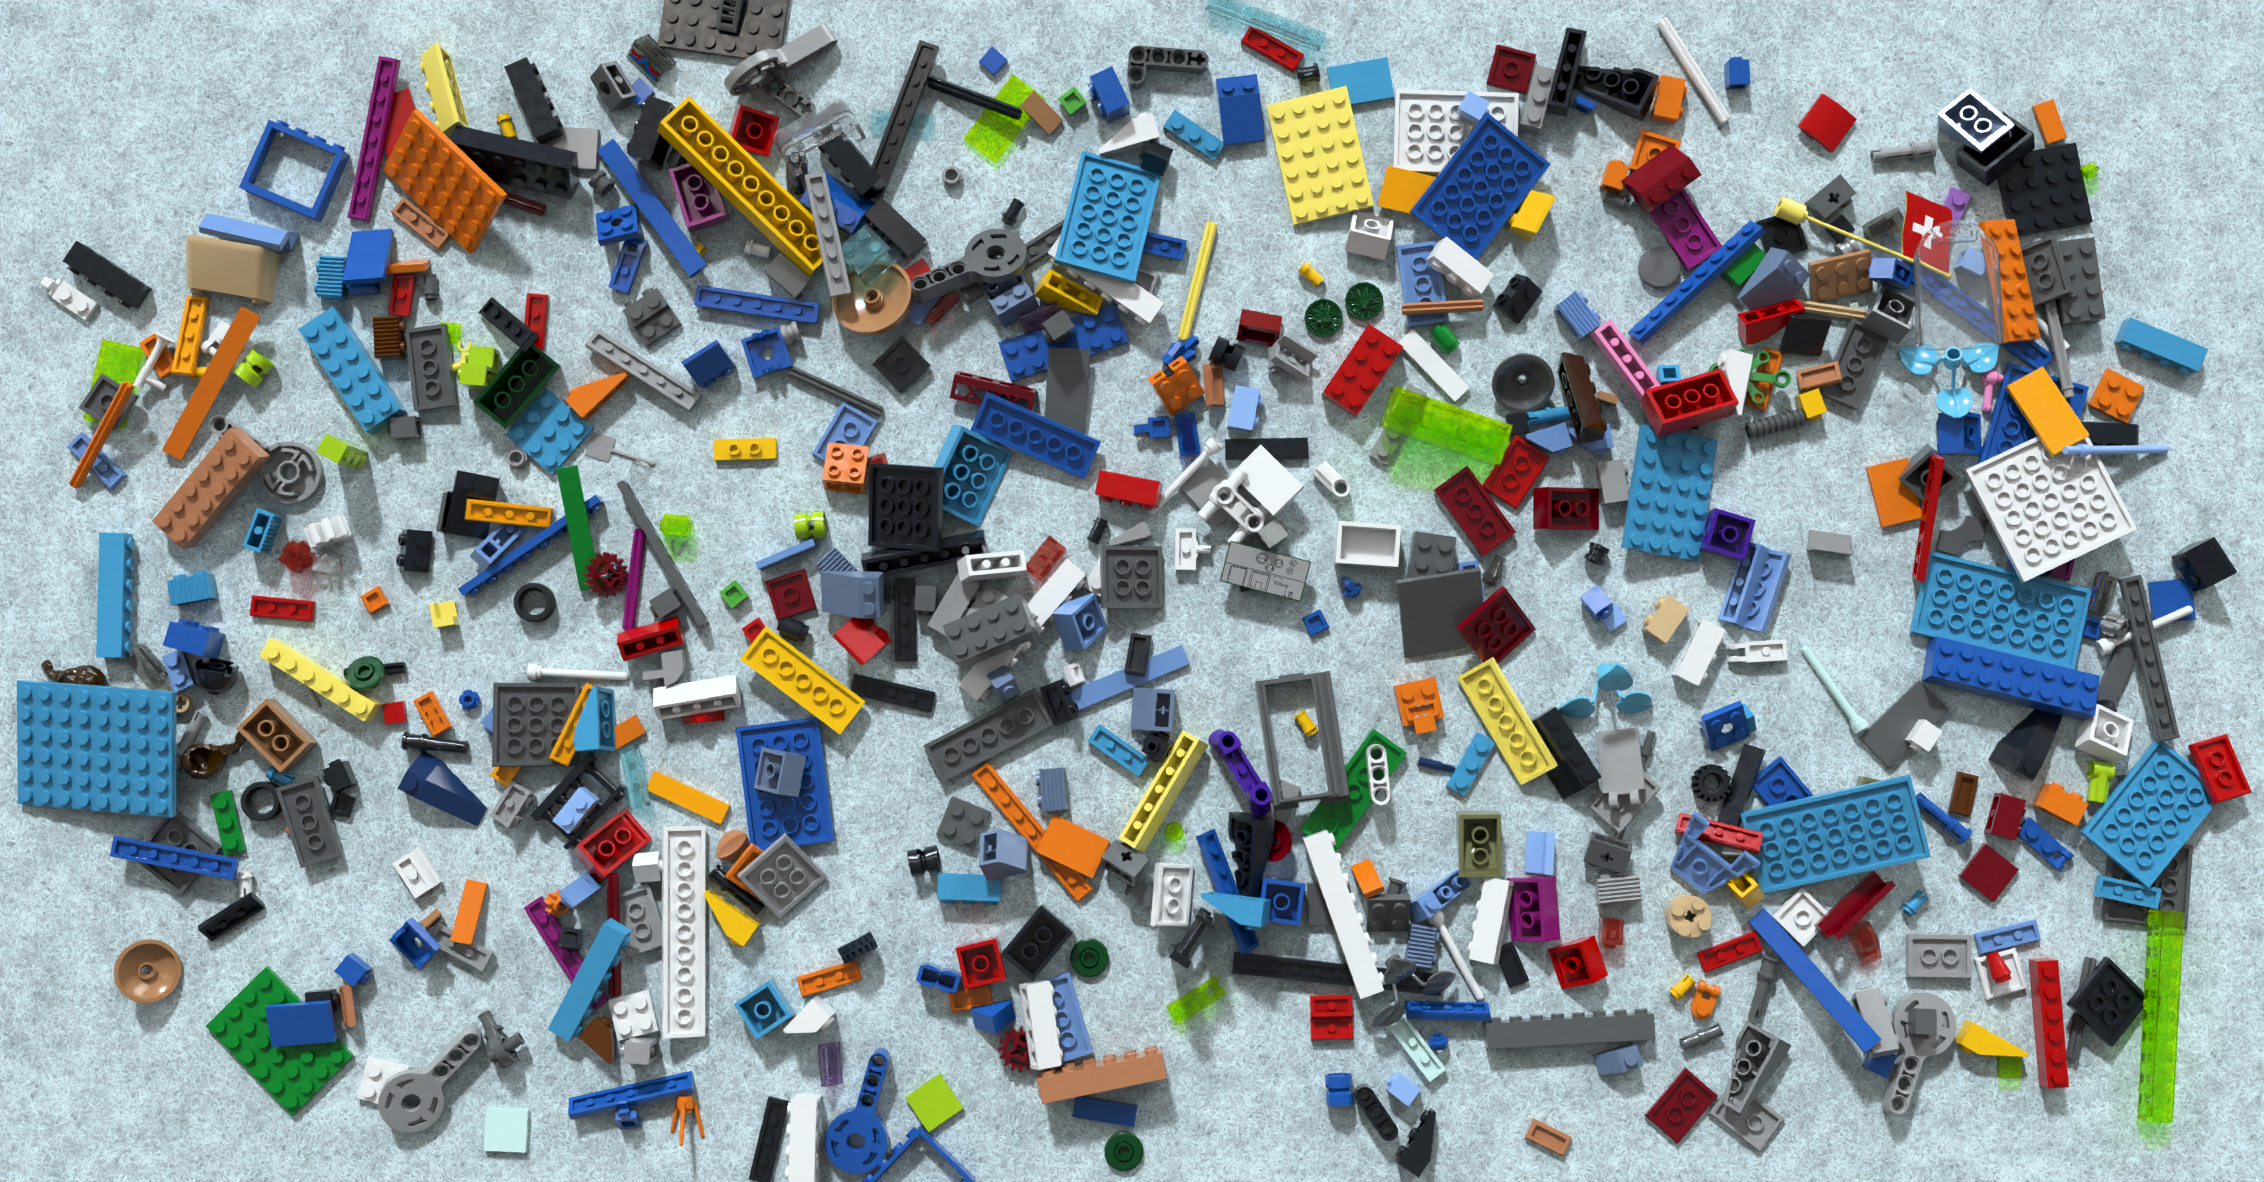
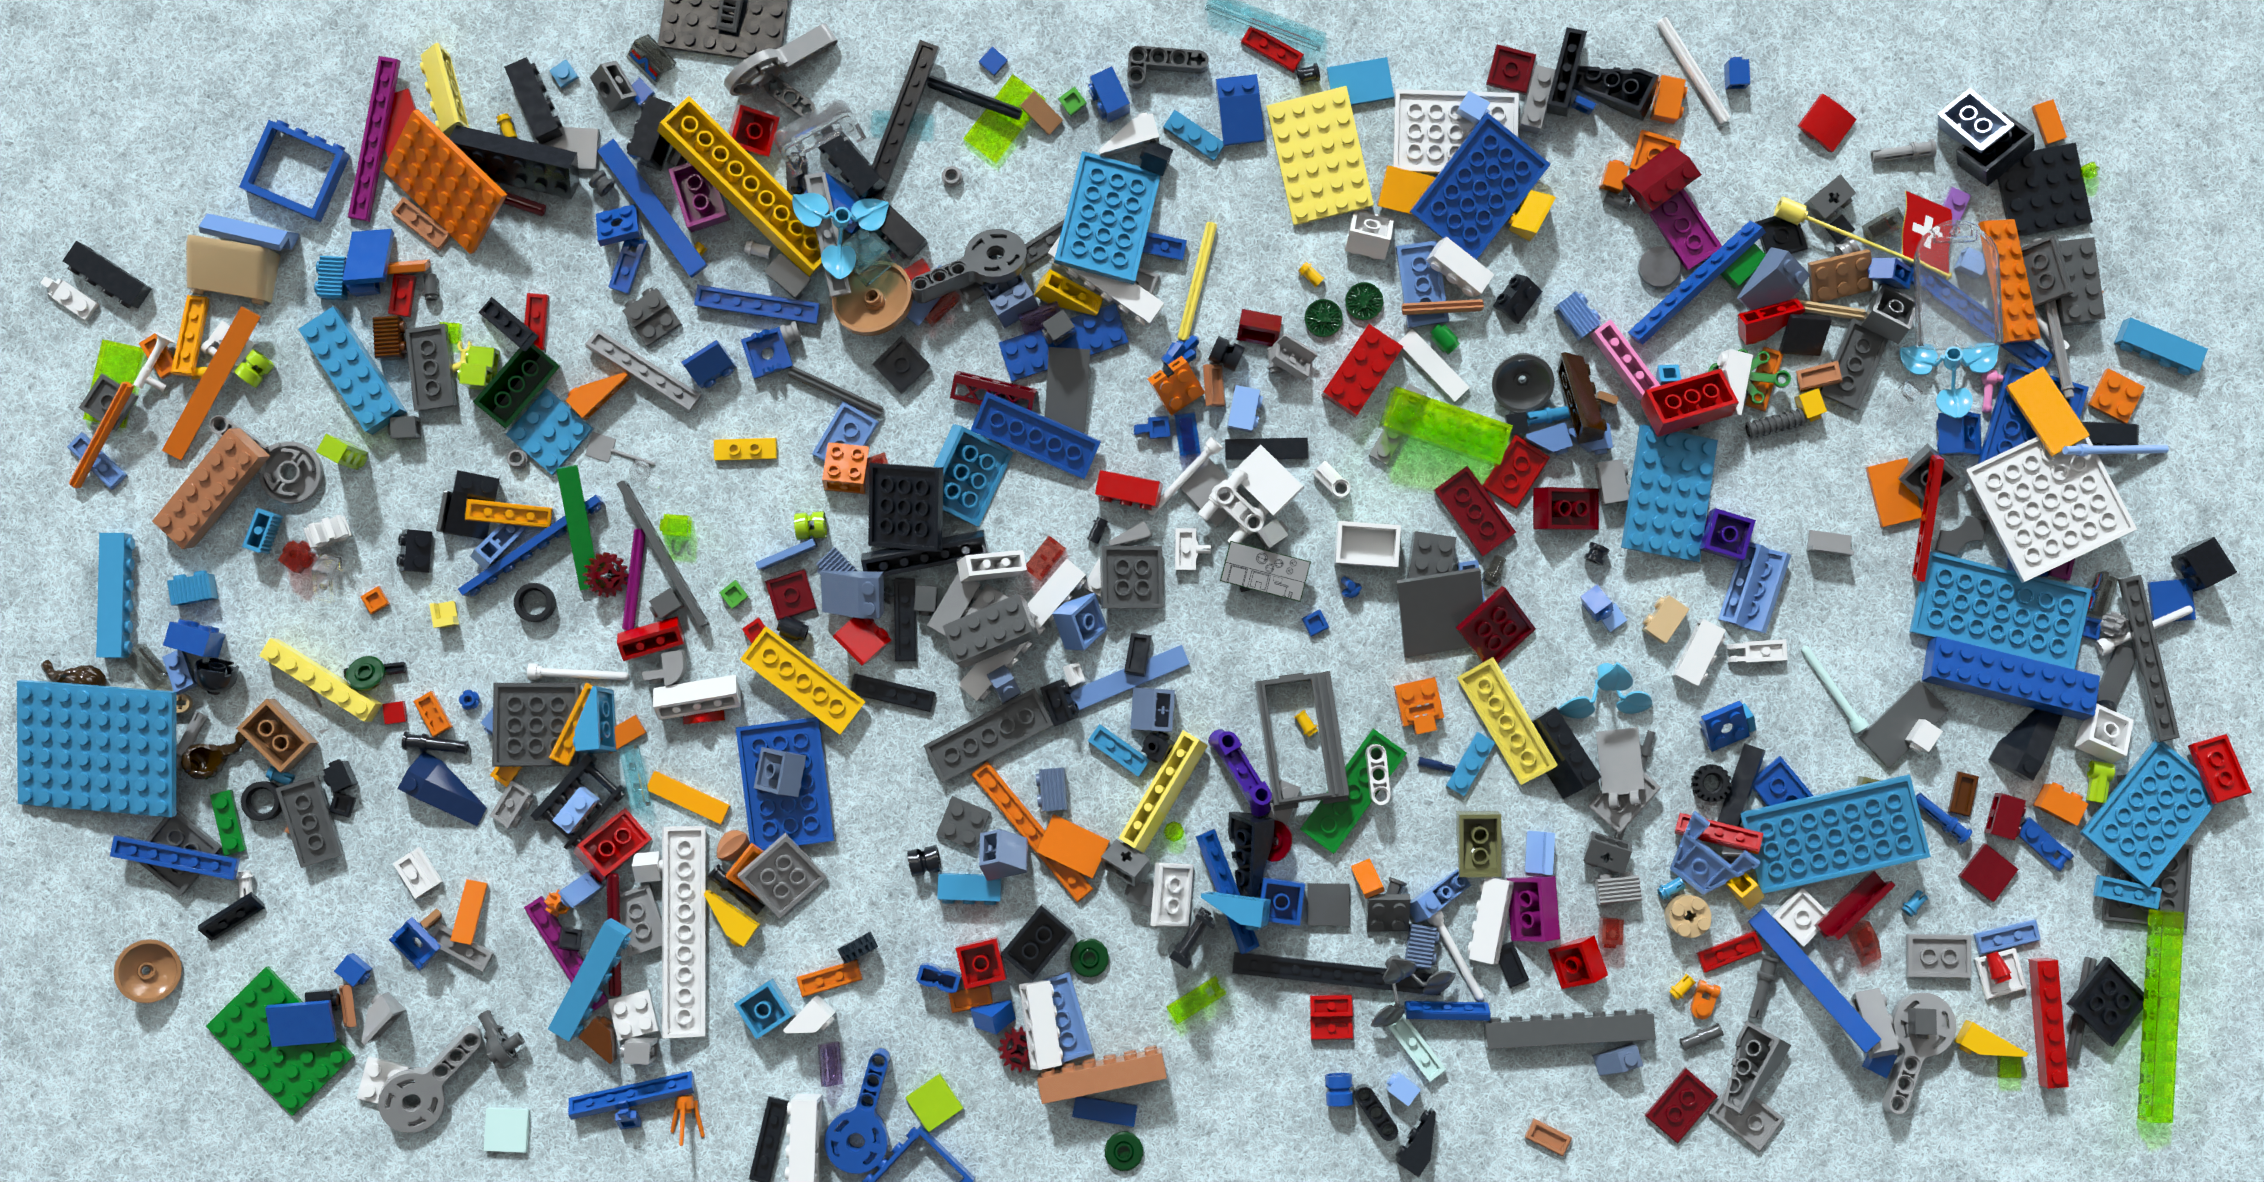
red tile [250,595,316,622] -> none
black pin [1001,198,1025,226] -> none
white brick [1302,830,1386,999] -> none
blue plate [1427,1033,1449,1051] -> none
none -> light grey slope [361,992,406,1045]
none -> dark azure plate [549,59,579,88]
none -> medium azure plant [792,193,889,280]
none -> dark azure pin [1657,877,1686,900]

